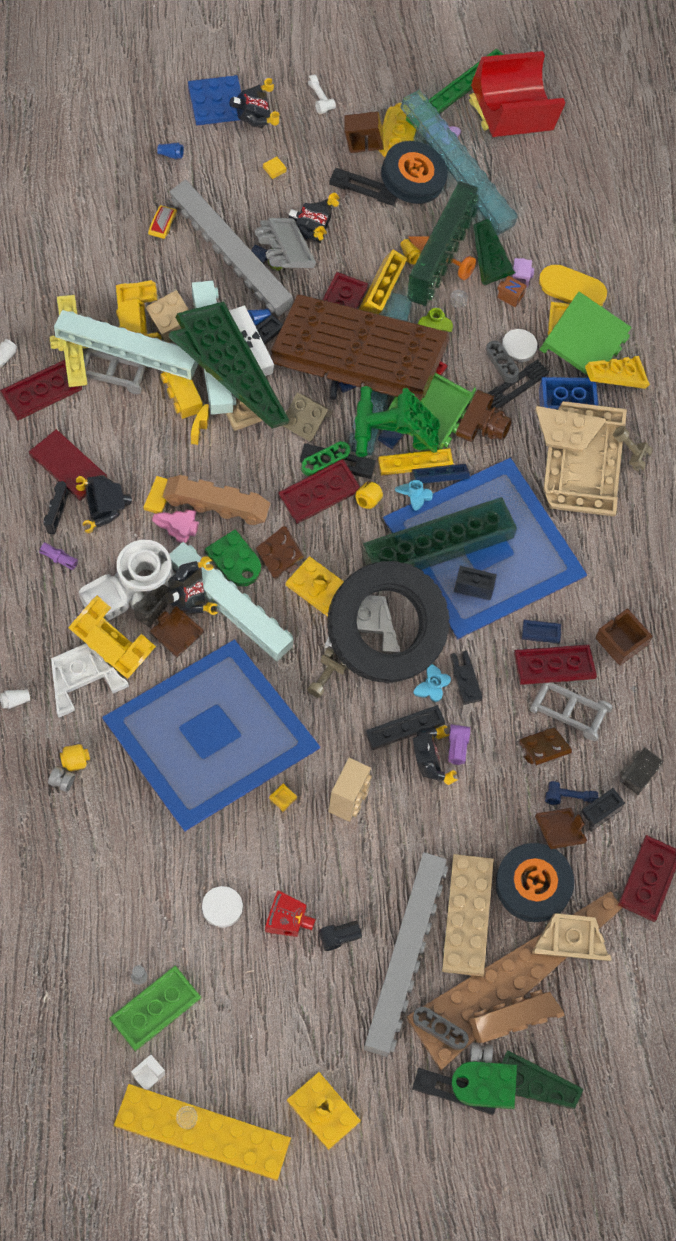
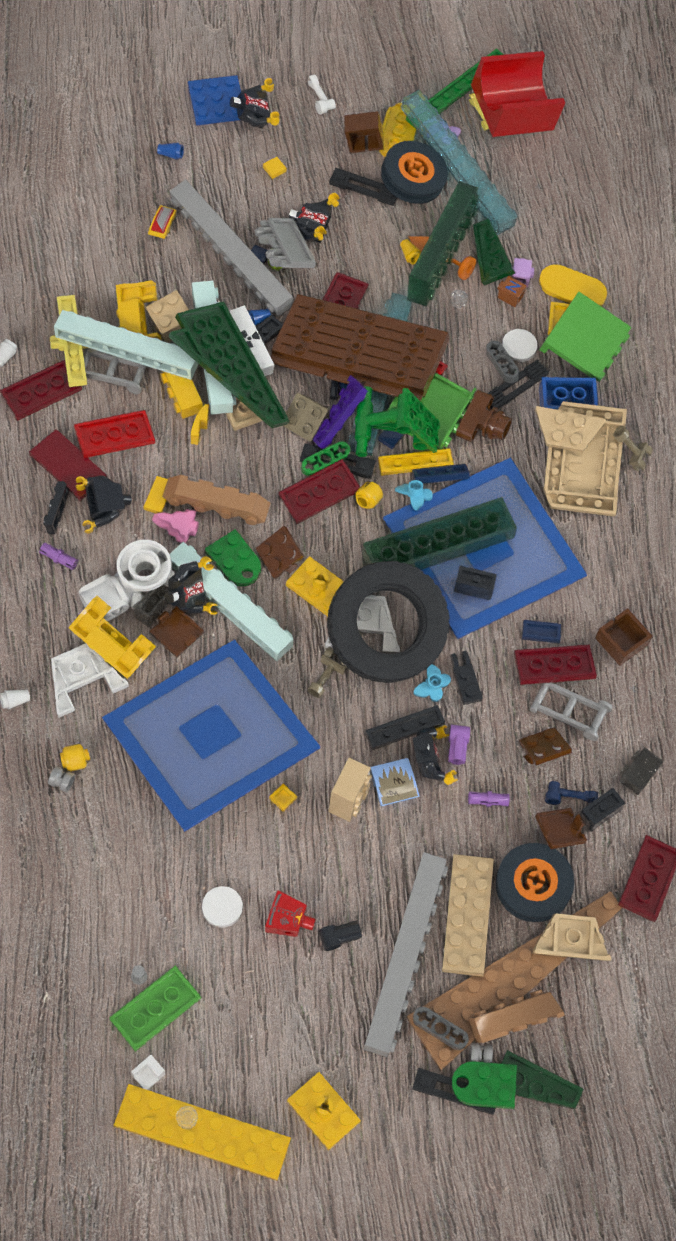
yellow brick [359,249,407,314] -> none
lime plate [418,308,453,332] -> none
yellow wing [585,356,650,389] -> none
none -> red tile [74,410,155,458]
none -> dark purple wing [313,375,368,449]
none -> slope [370,758,420,806]
none -> medium lavender pin [468,791,510,807]

